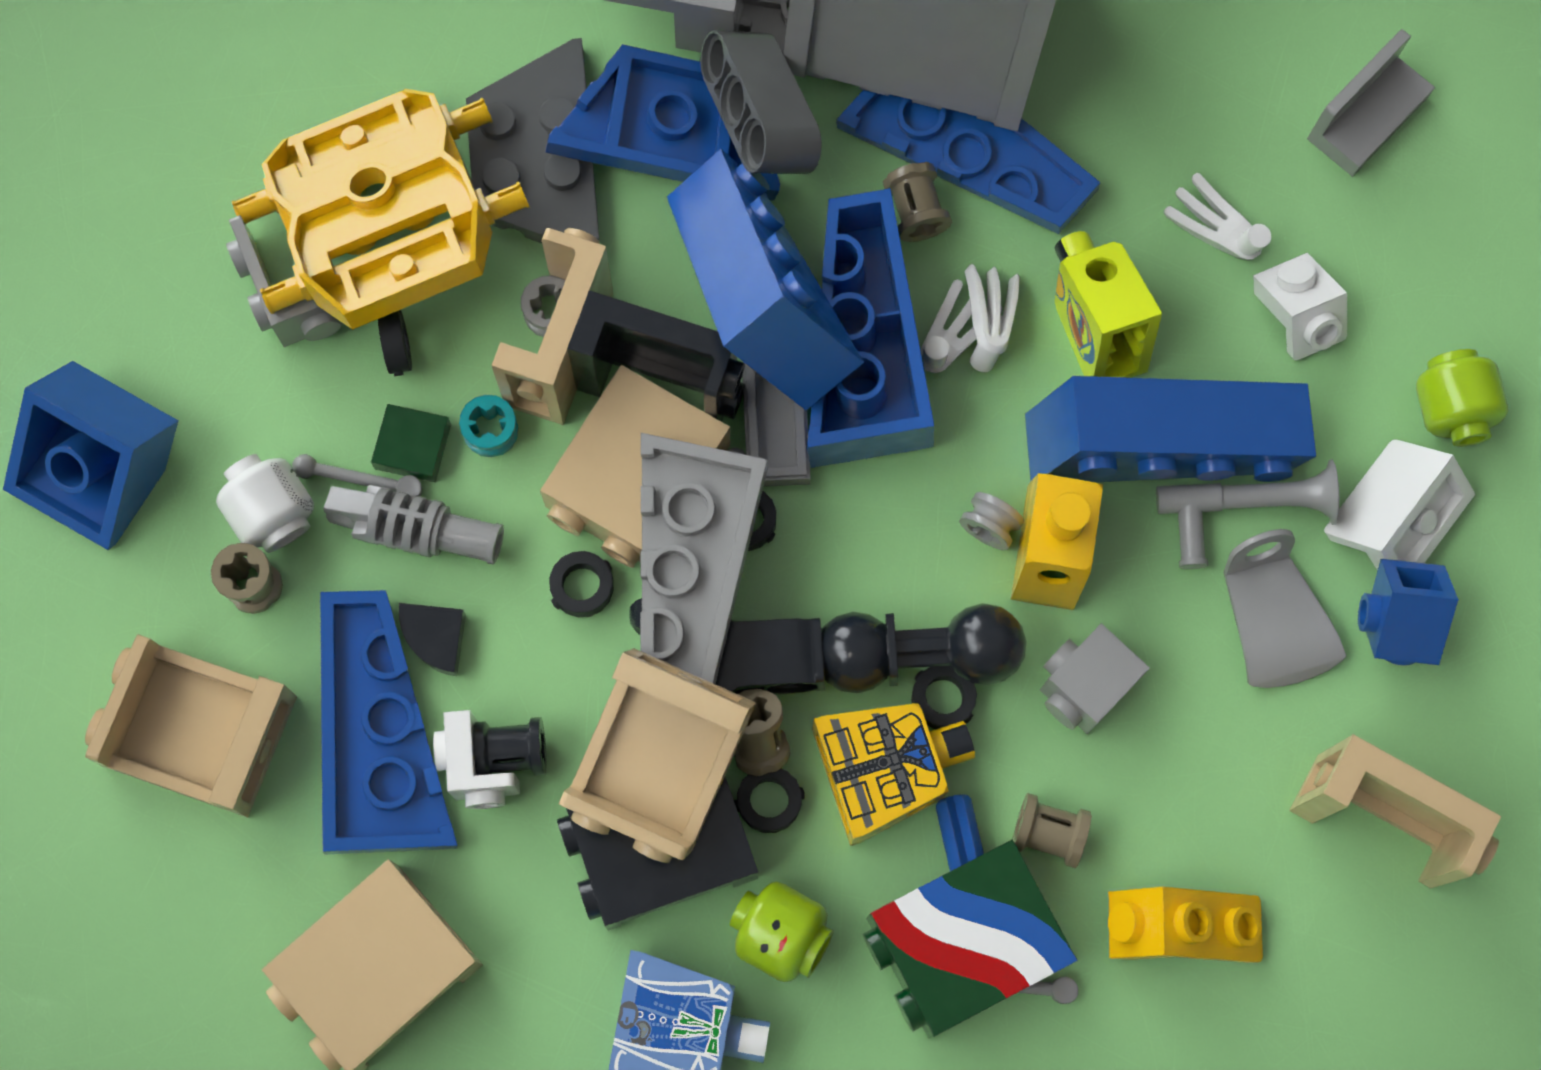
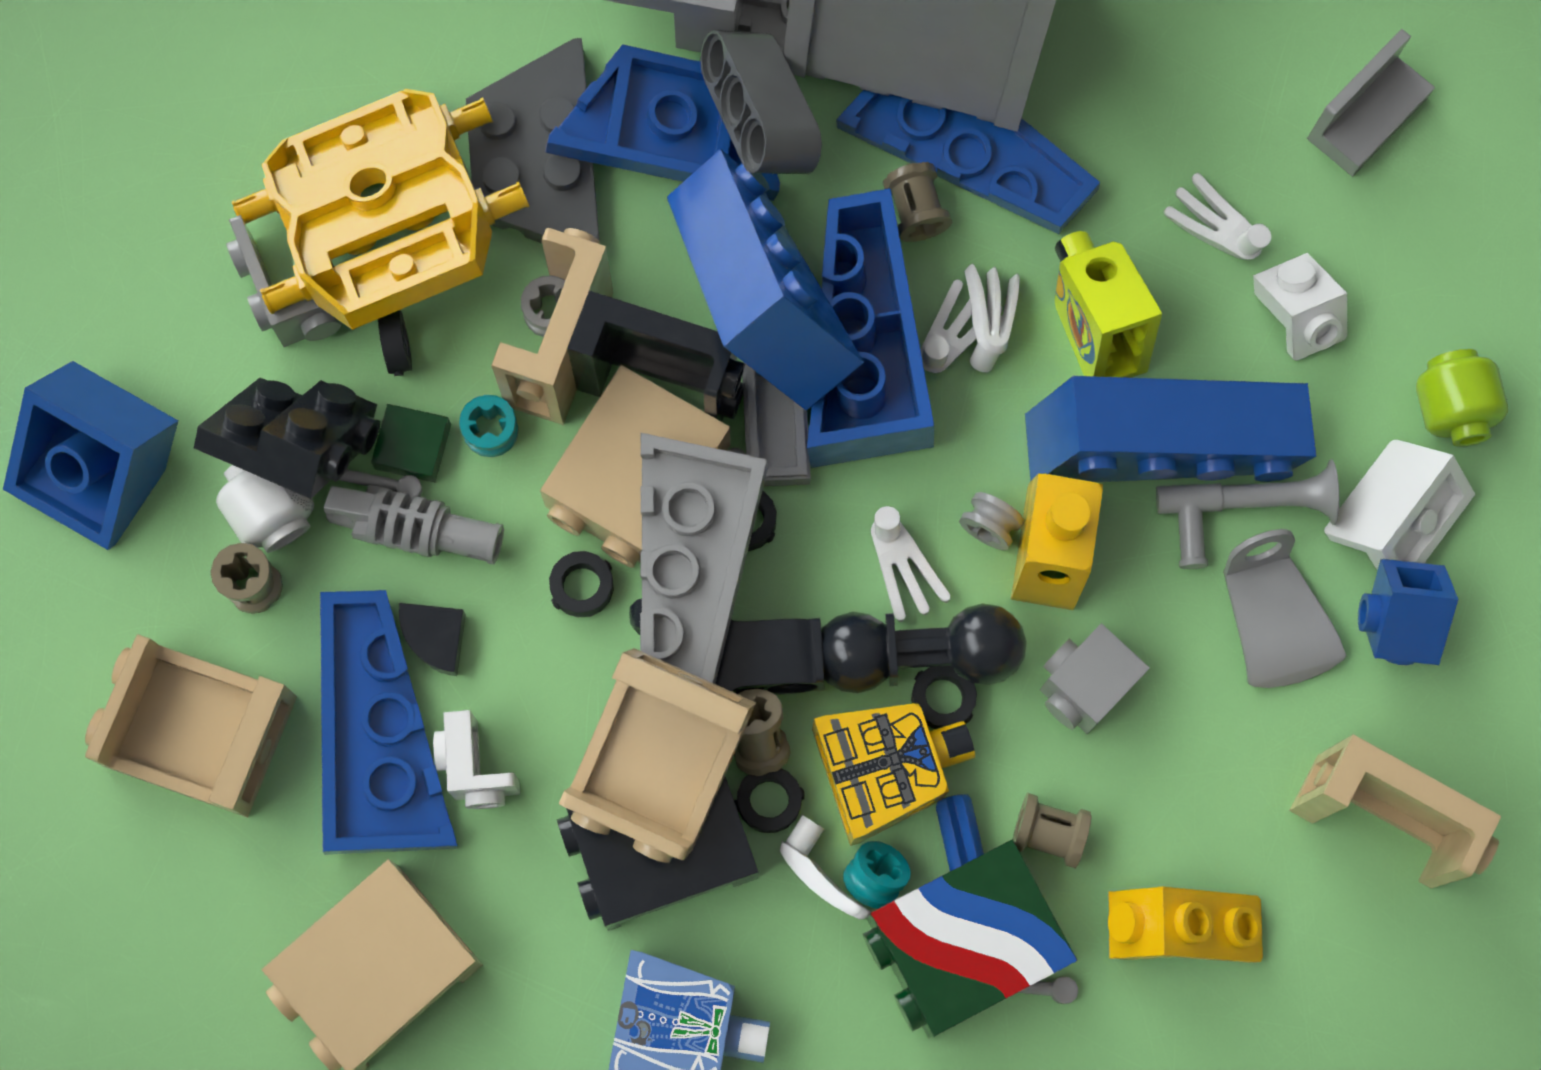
black bush [473,717,547,776] -> none
lime head [729,881,834,982] -> none
none -> black plate [194,377,380,499]
none -> white piece [780,815,871,919]
none -> teal bush [843,841,911,909]
none -> white piece [871,506,950,622]

